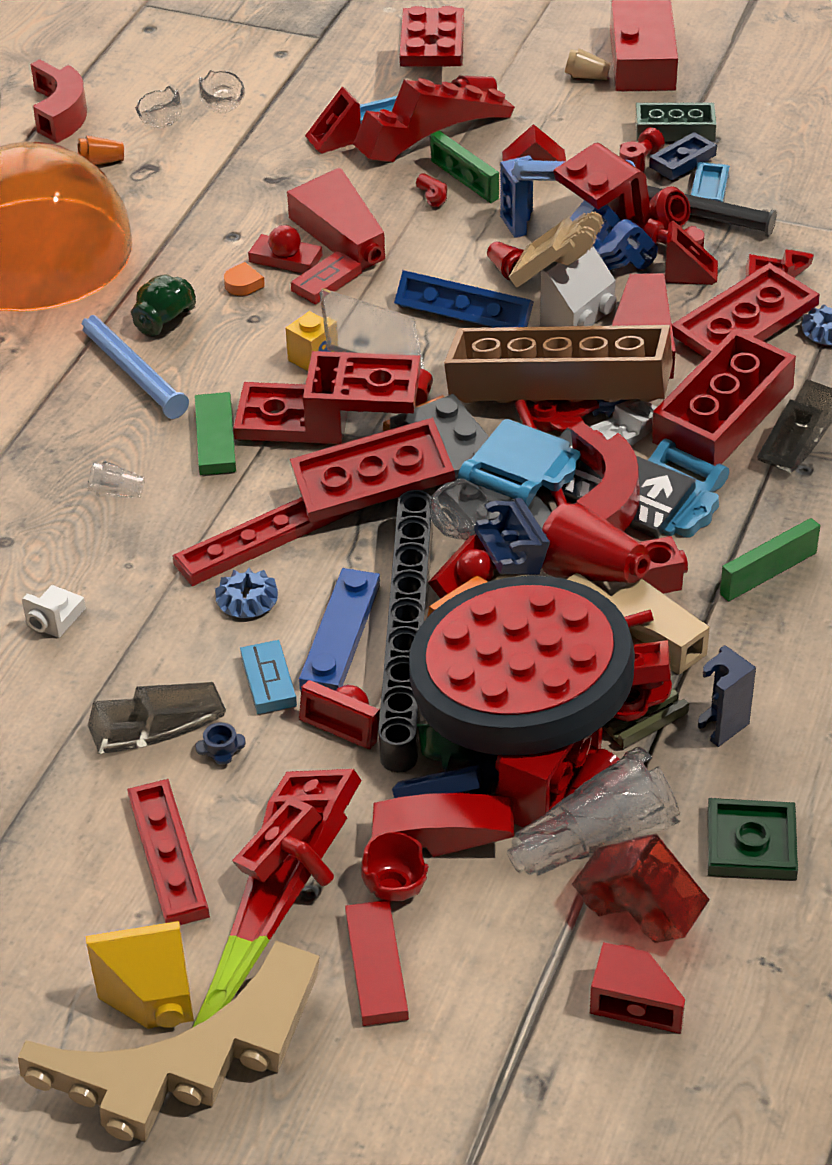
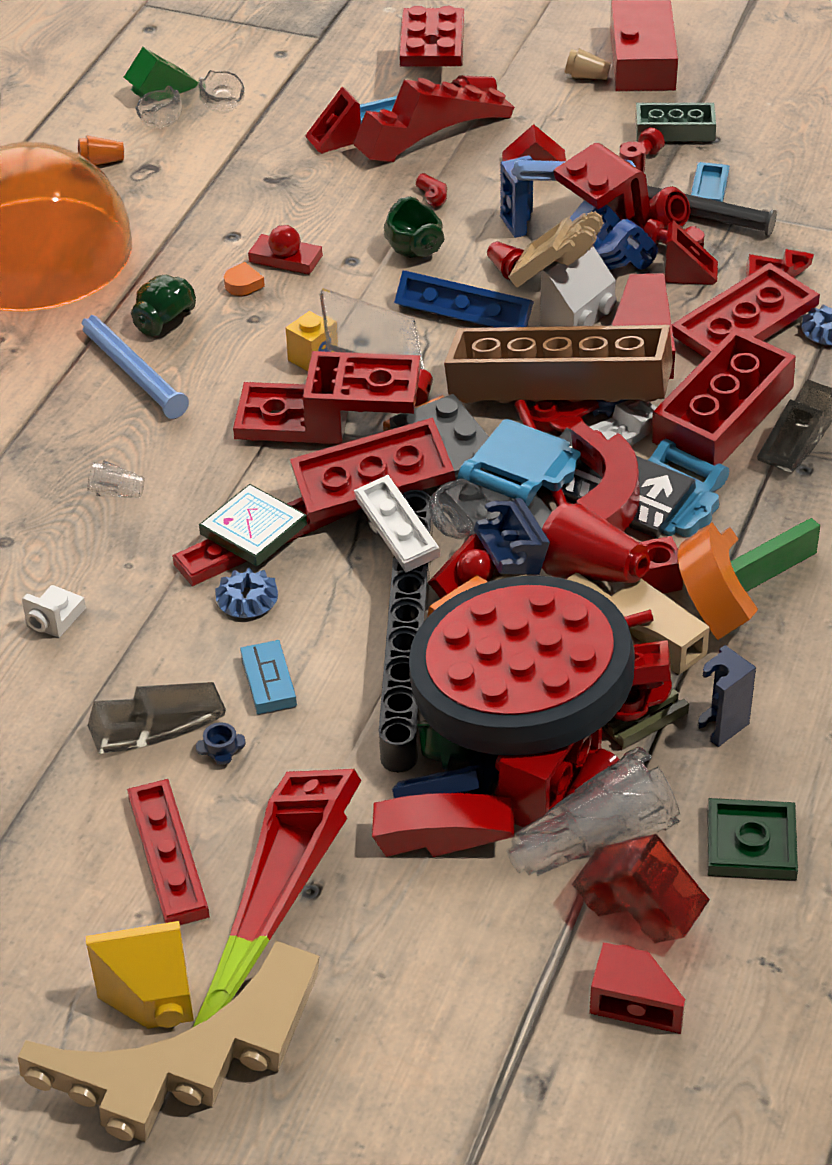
red arch [30,59,87,143] -> none
green tile [195,392,237,475] -> none
red plate [232,797,334,886] -> none
slope [287,167,385,270] -> none
tile [291,251,362,305] -> none
plate [299,568,380,690] -> none
red tile [299,680,380,750] -> none
tile [345,900,409,1026] -> none
red hair [361,831,429,902] -> none
green tile [430,130,499,203] -> none
dark blue plate [649,132,717,180] -> none
none -> green slope [124,47,199,102]
none -> tile [199,484,308,567]
none -> white tile [354,475,441,572]
none -> dark green hair [384,196,445,258]
none -> orange arch [677,522,758,640]

